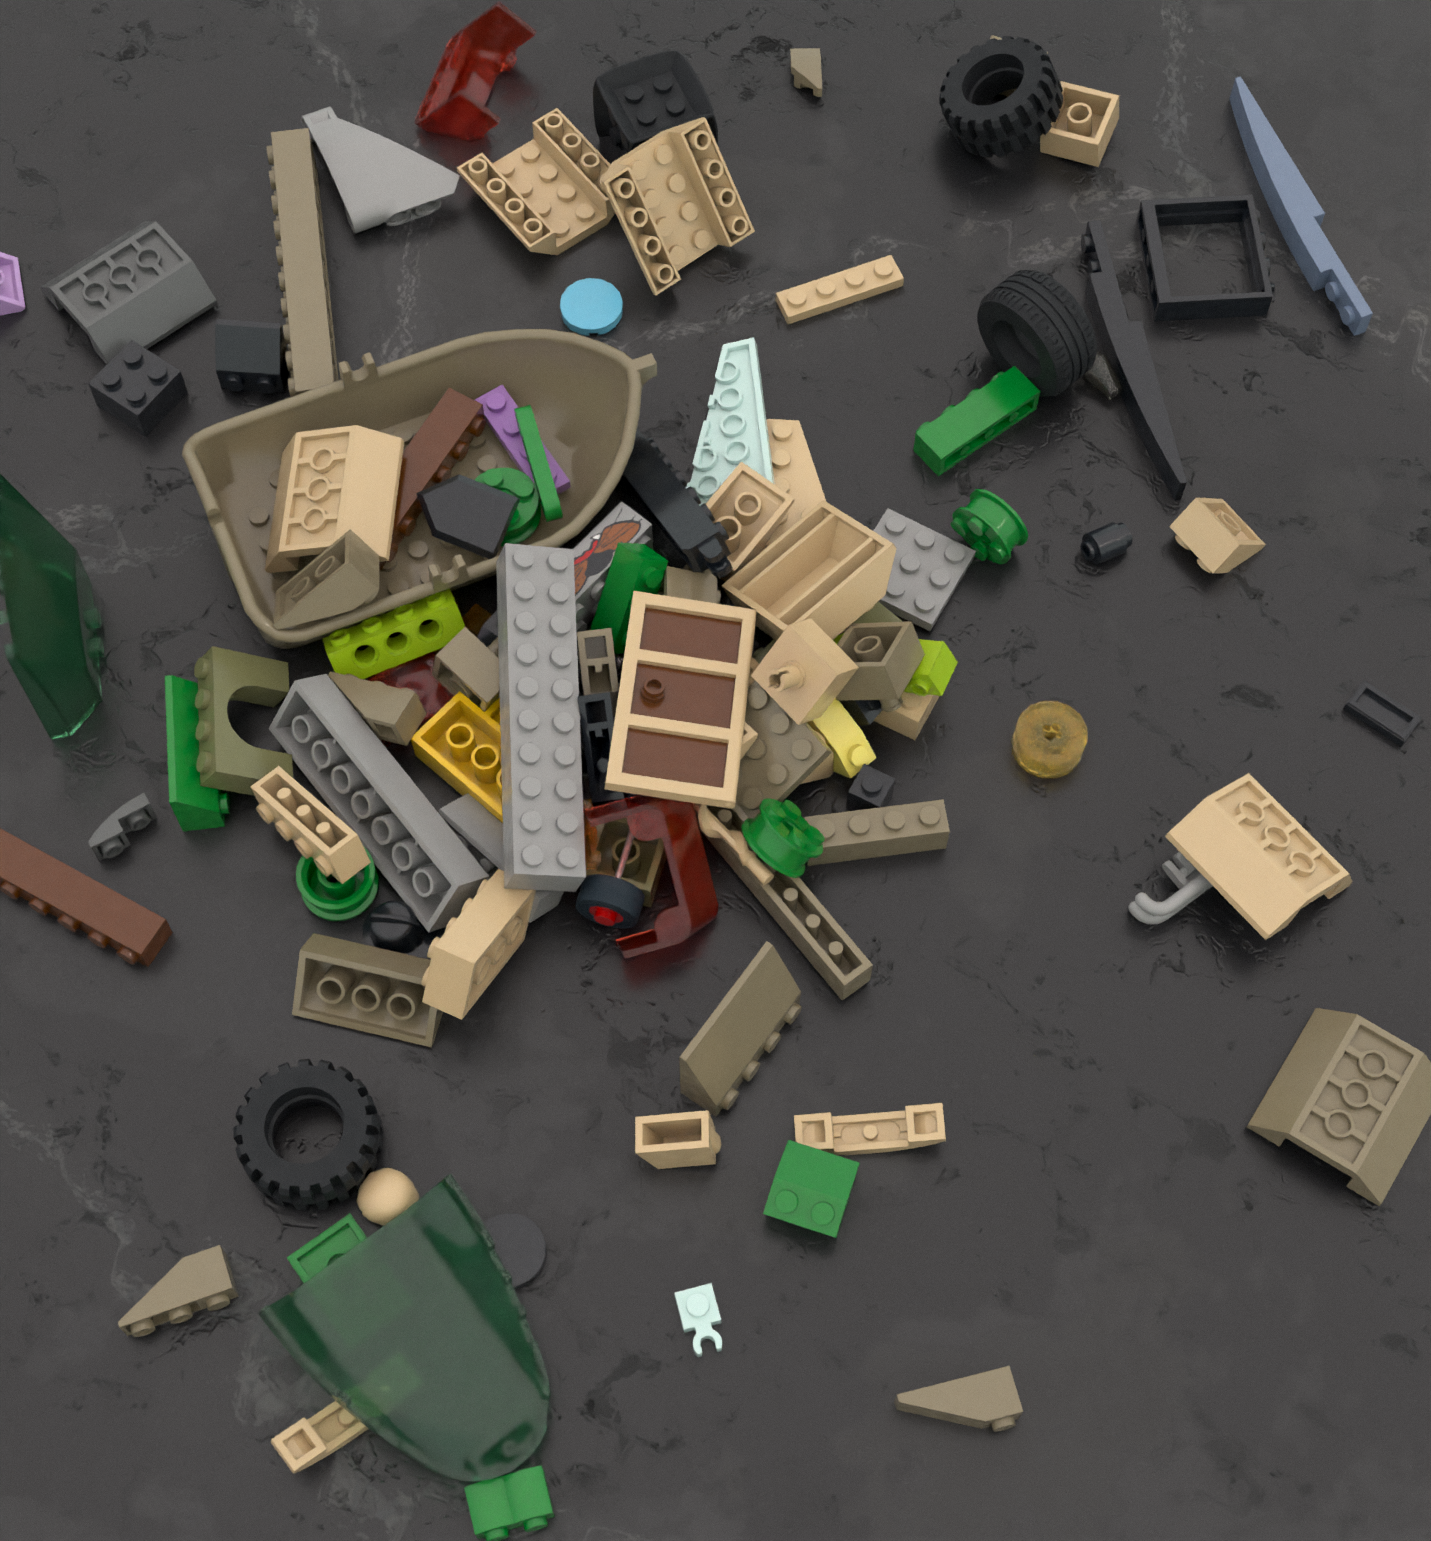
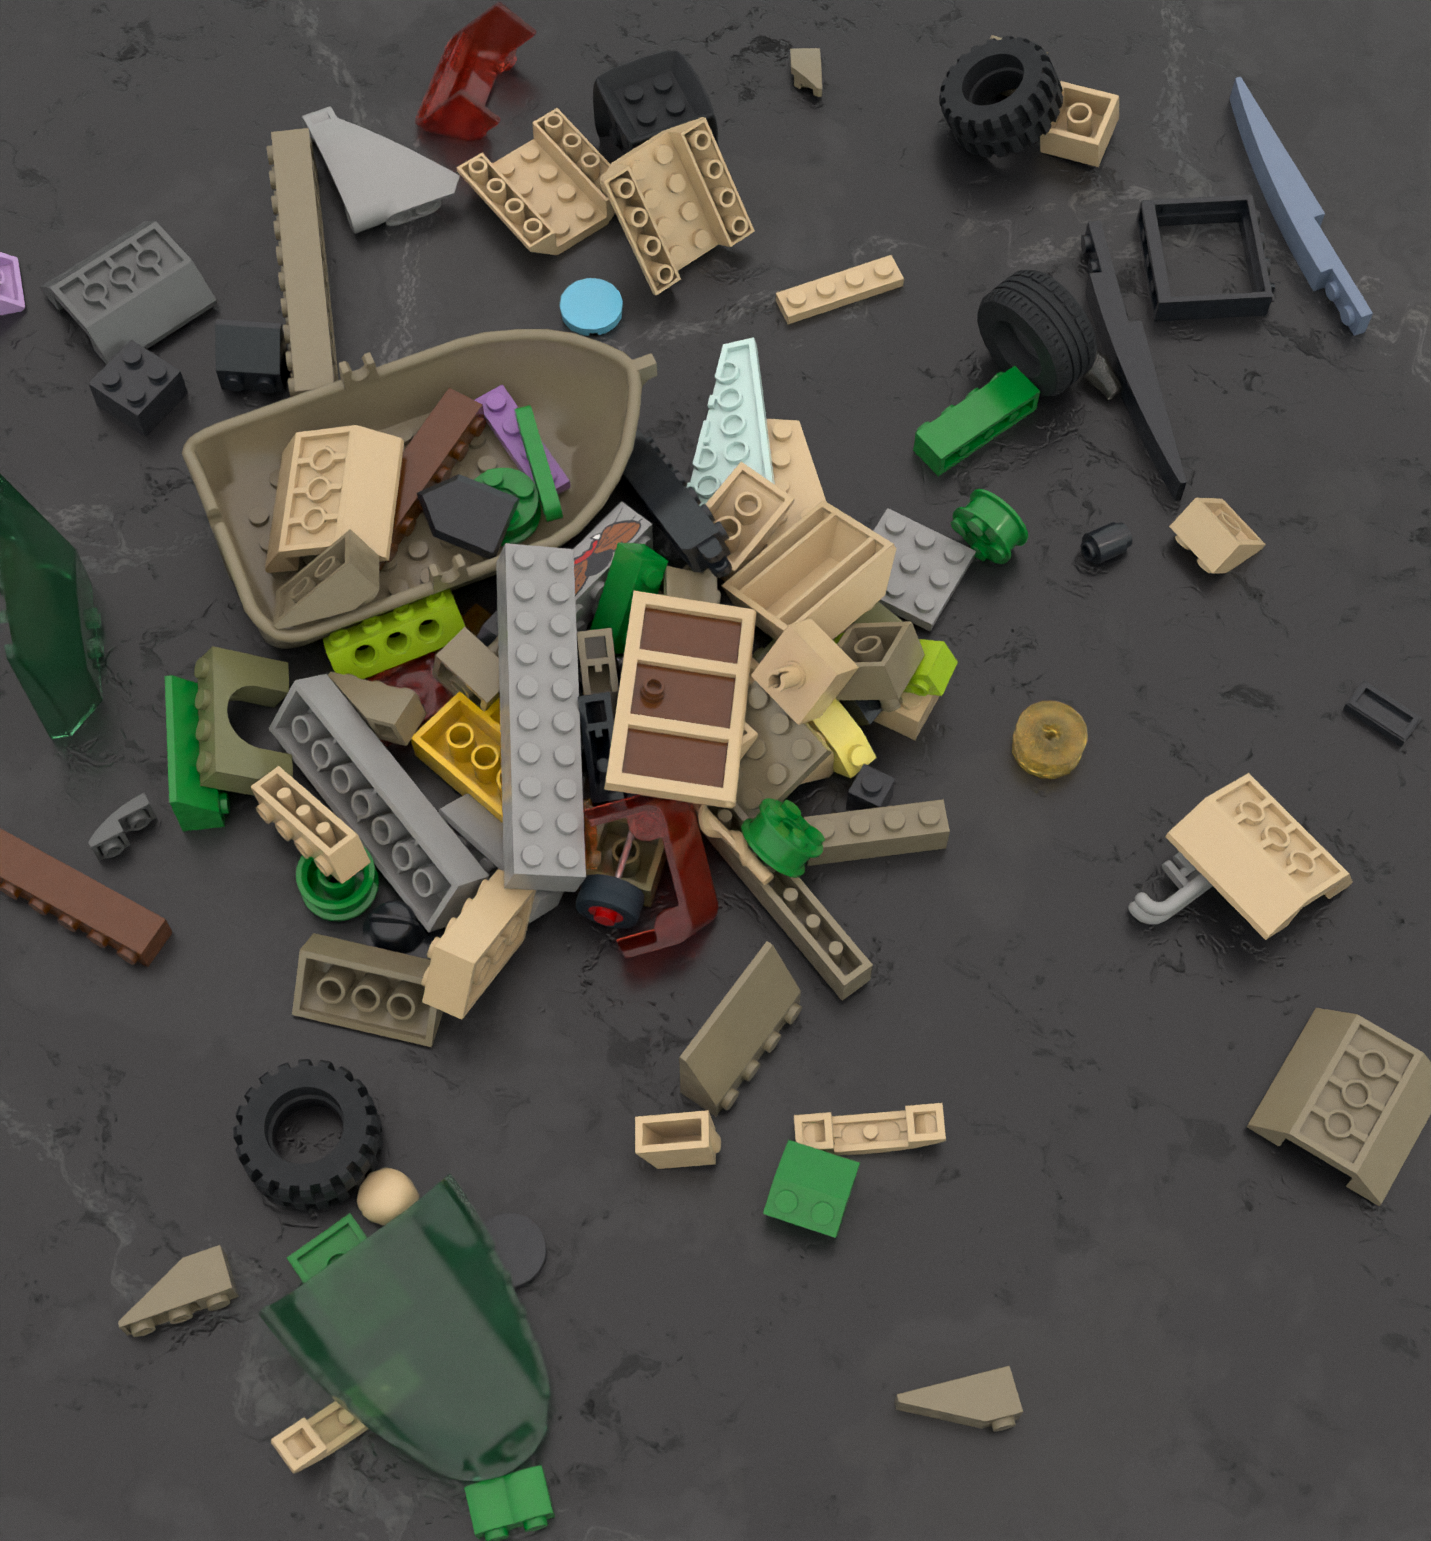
light aqua plate [674,1283,722,1357] -> none

